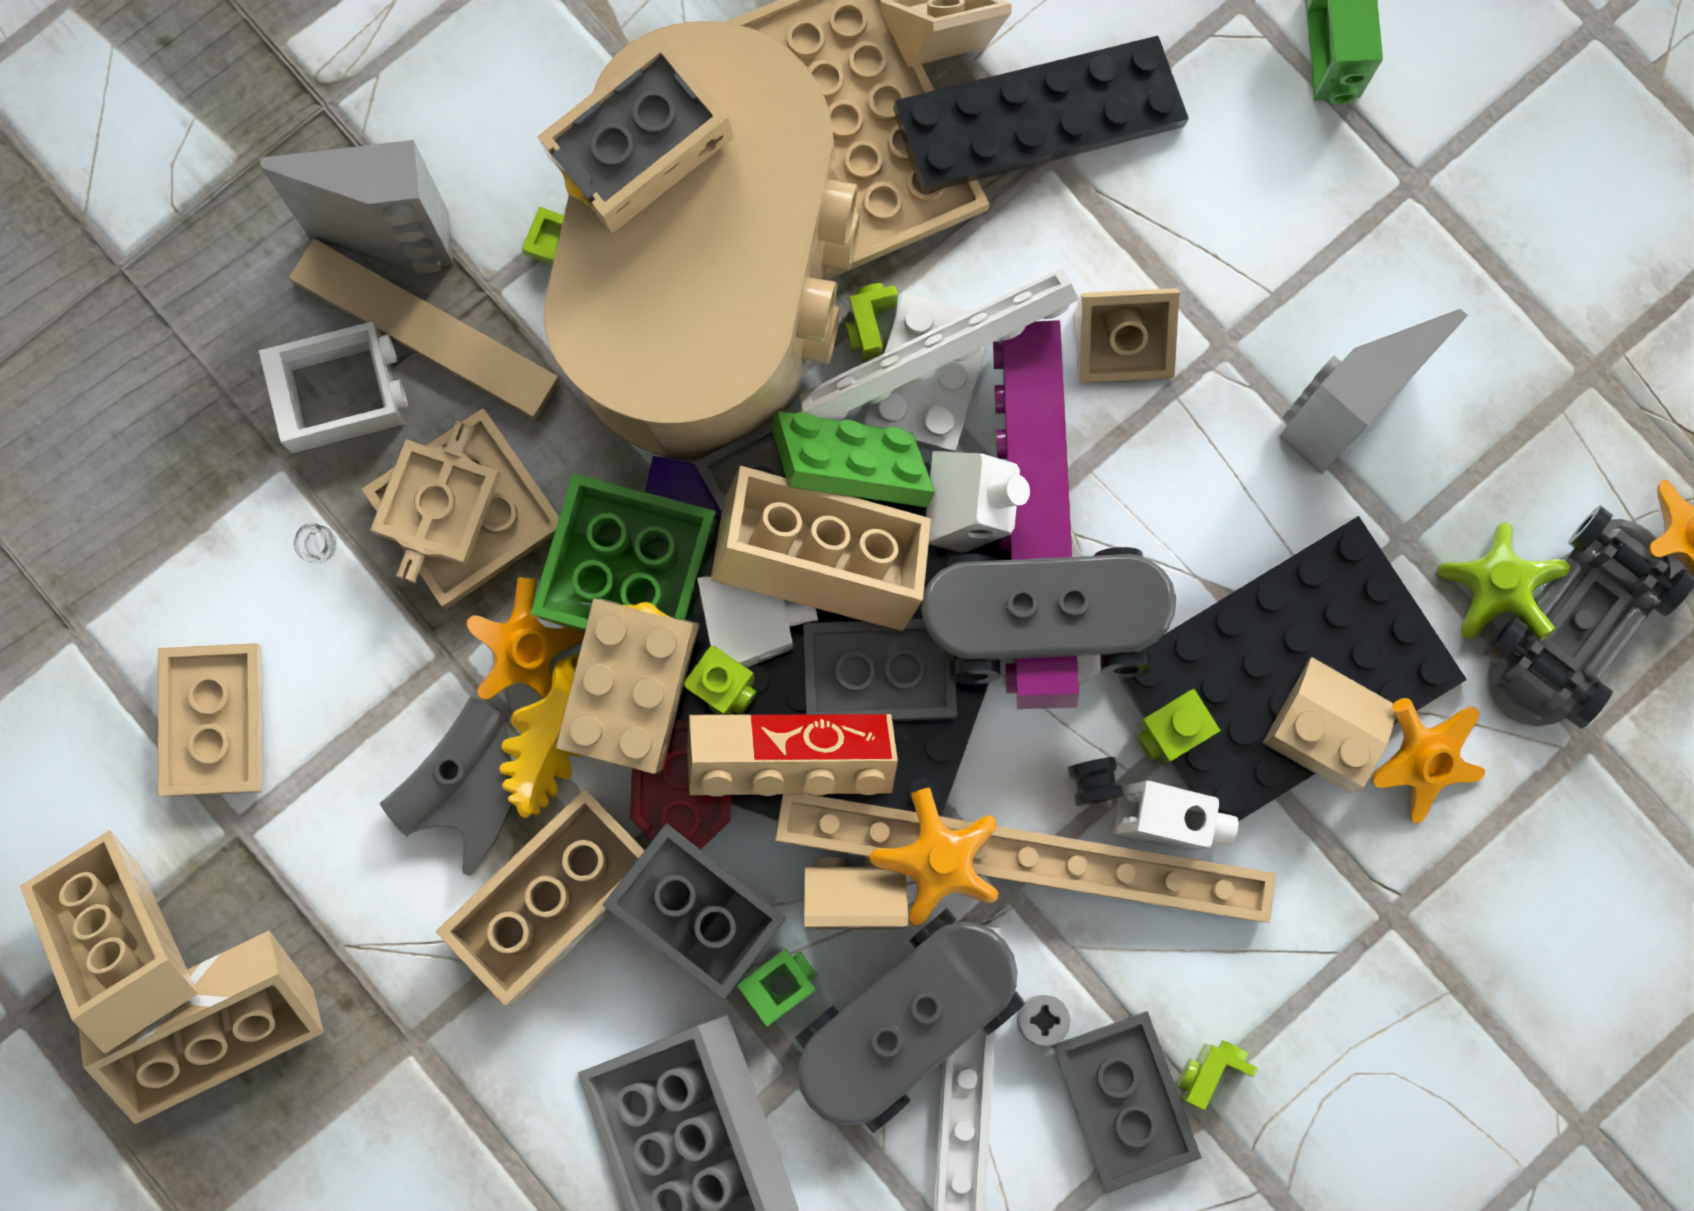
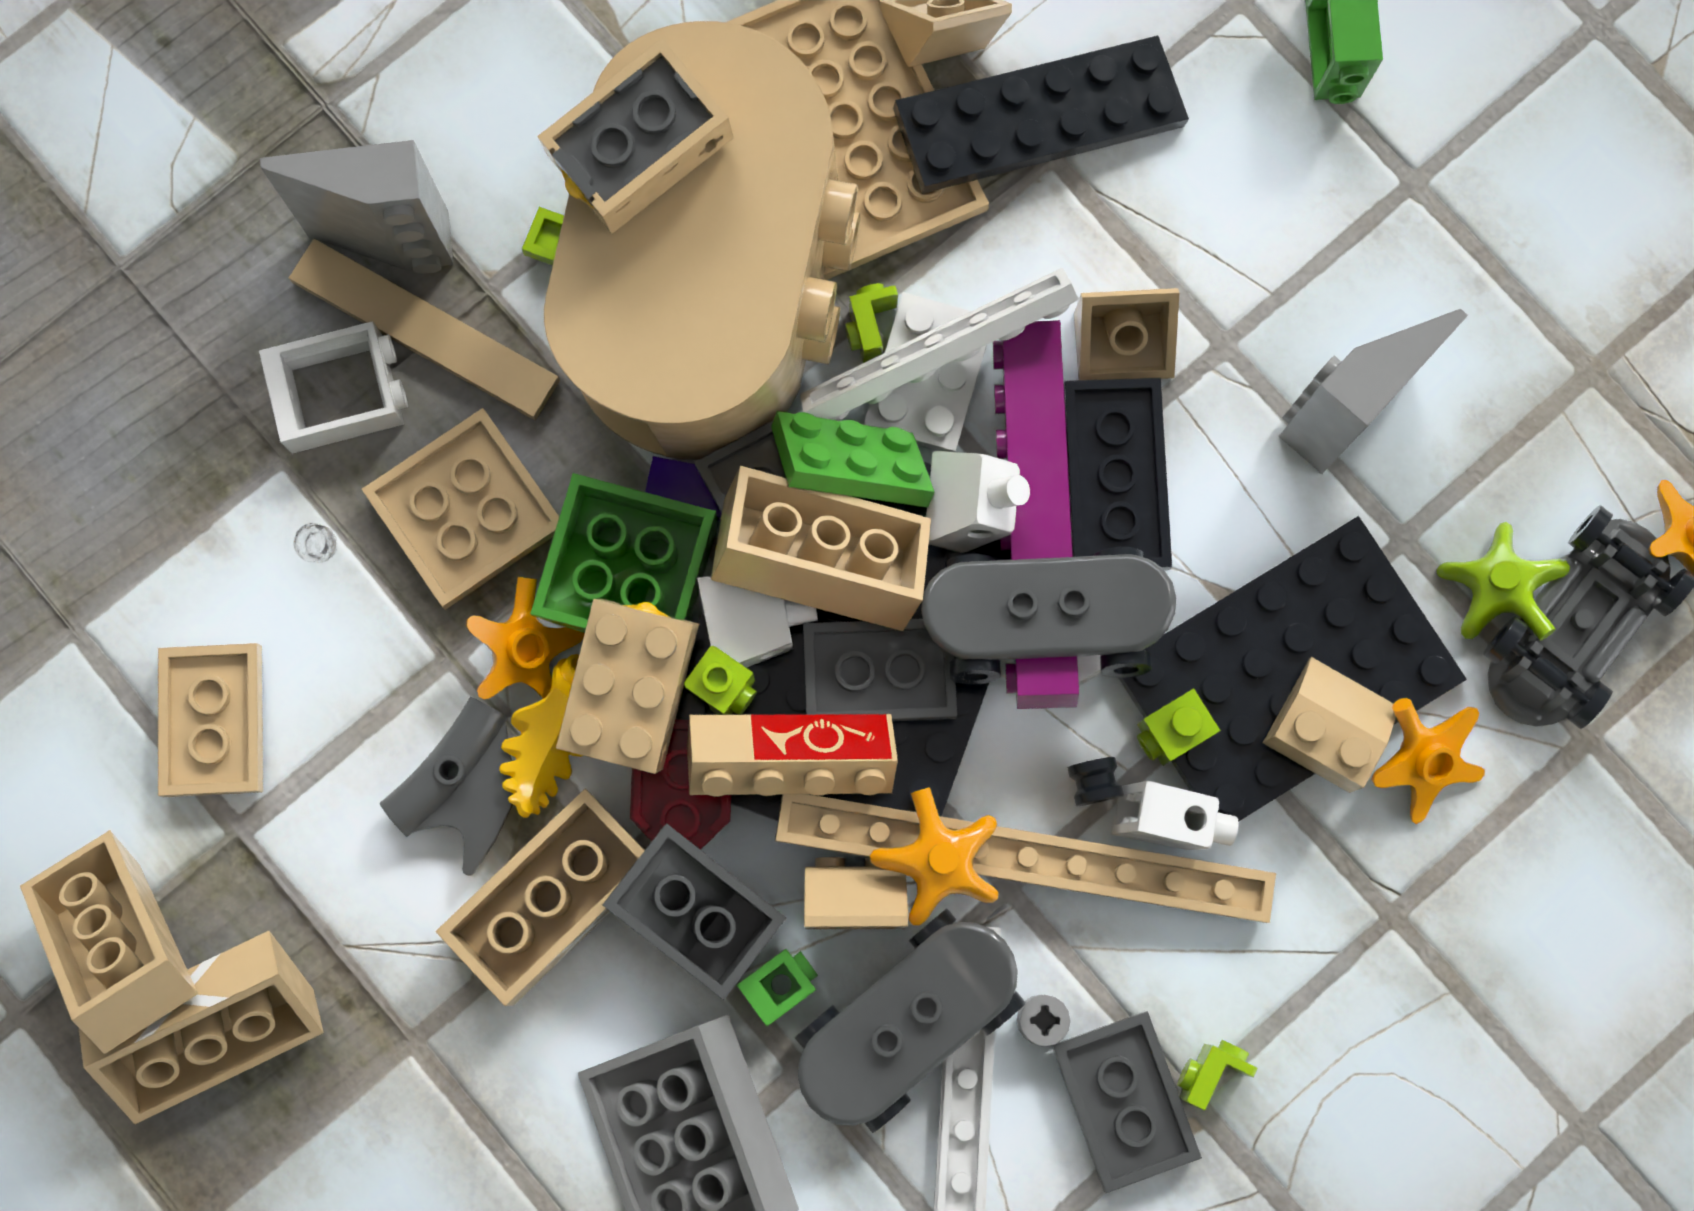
tan plate [370,421,501,584] -> none
none -> black plate [1064,378,1172,571]

